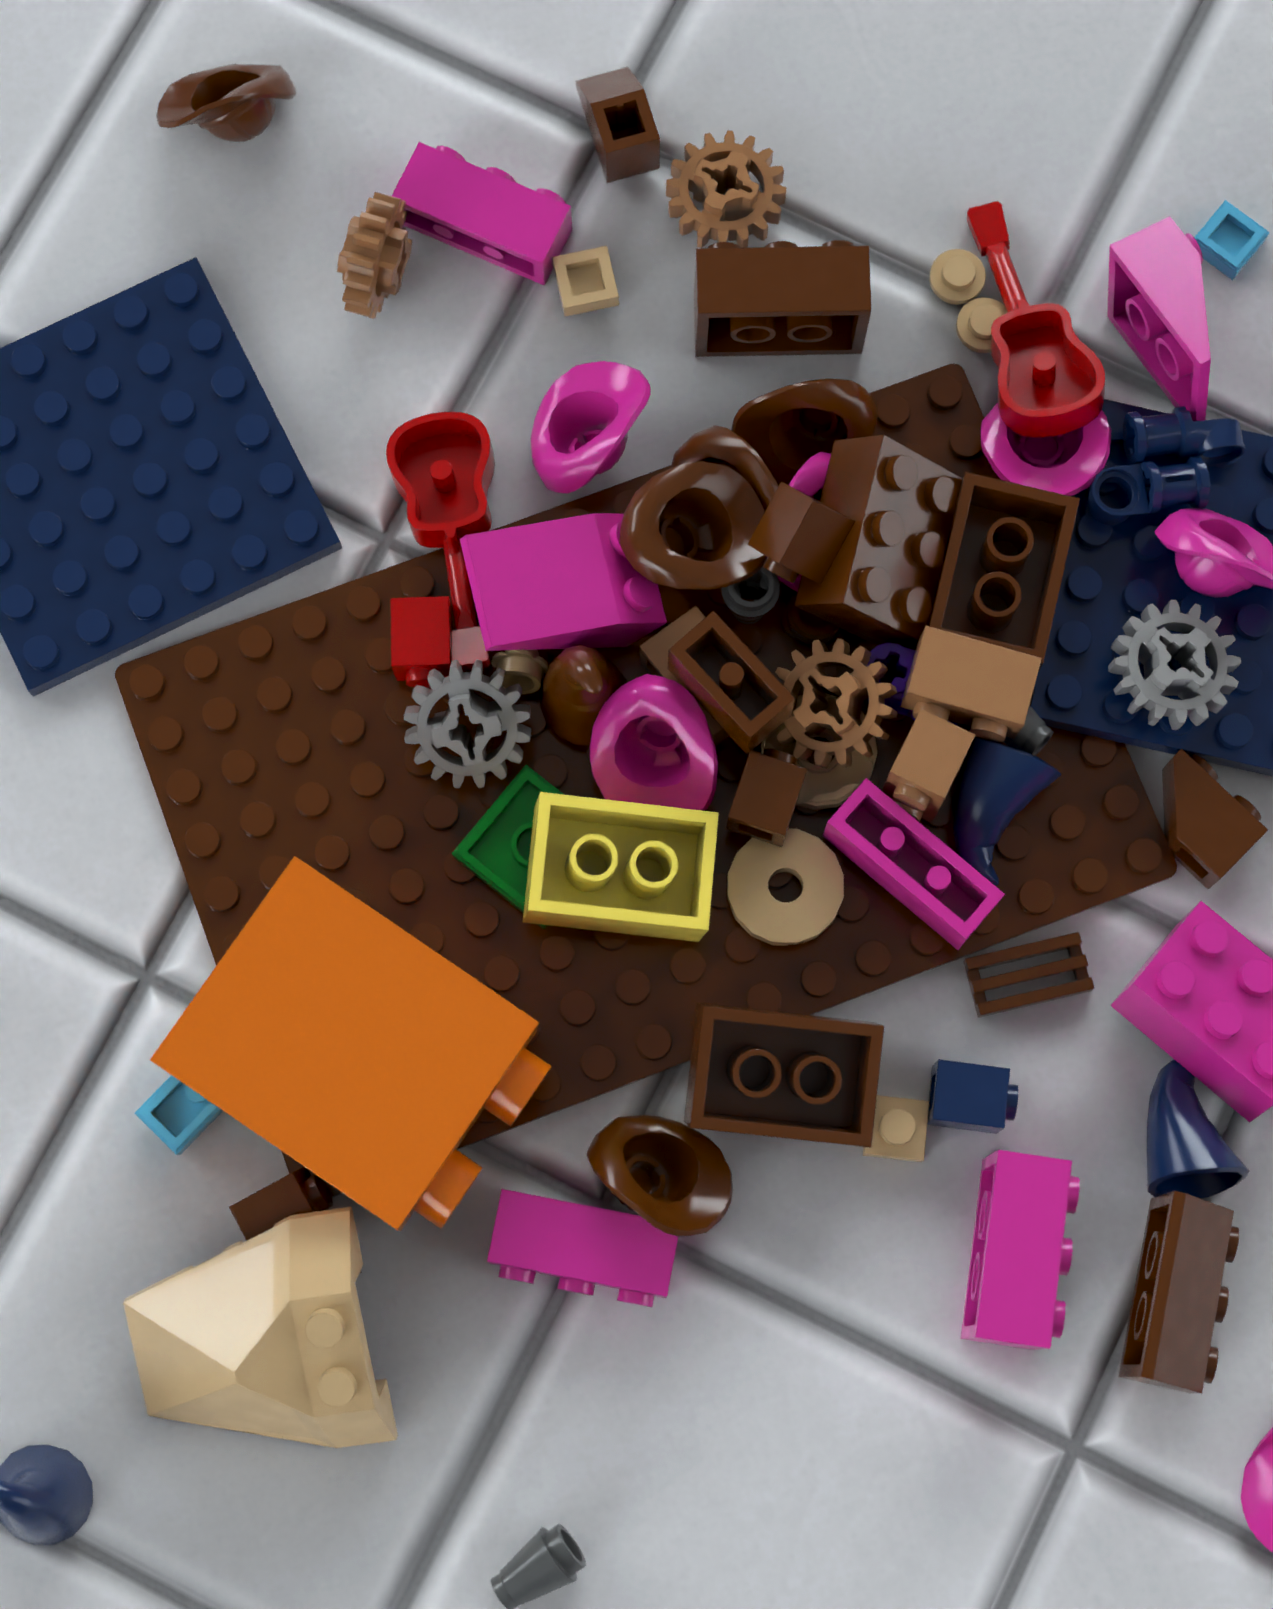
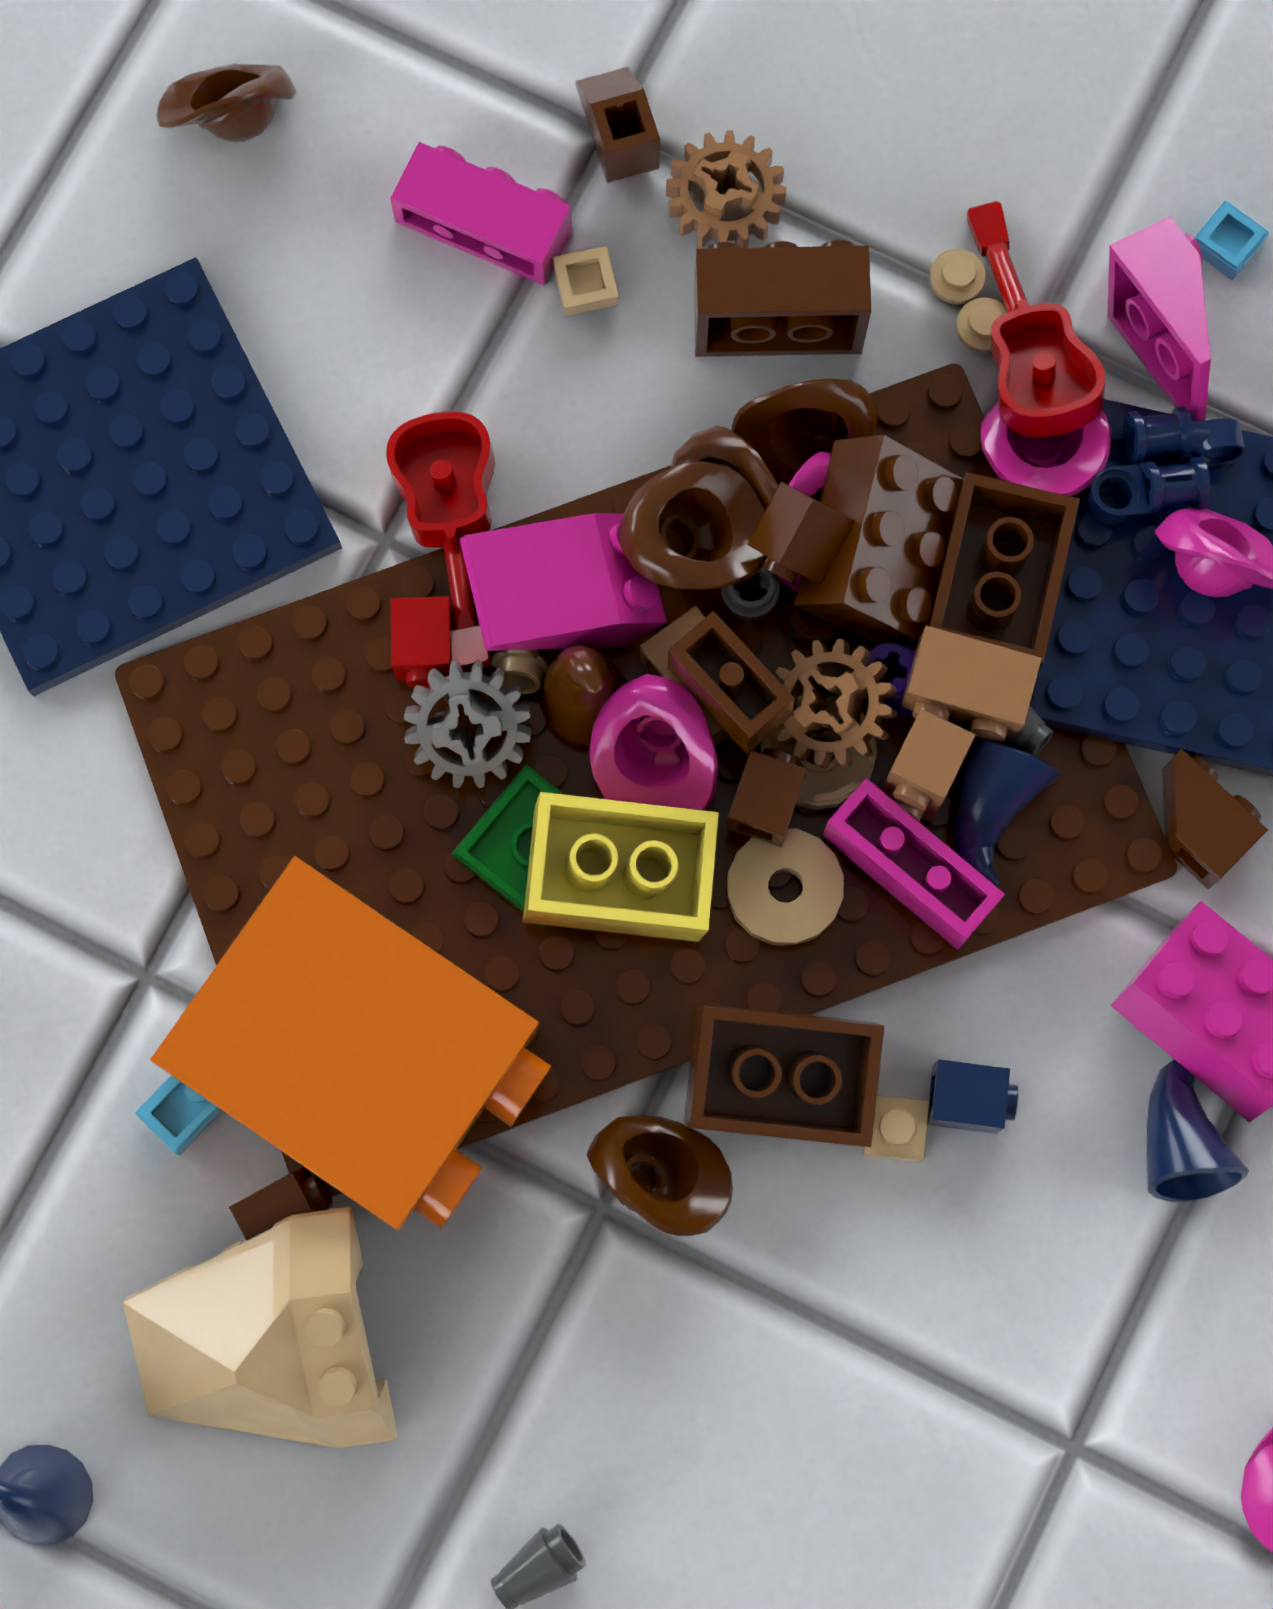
medium nougat gear [337,192,412,319] -> none
dark pink brick [487,1189,679,1307] -> none
dark pink hat [530,361,651,494] -> none
dark pink brick [960,1150,1080,1350] -> none
reddish brown tile [963,932,1095,1018] -> none
light grey gear [1108,600,1241,730] -> none
reddish brown slope [1118,1191,1239,1394] -> none

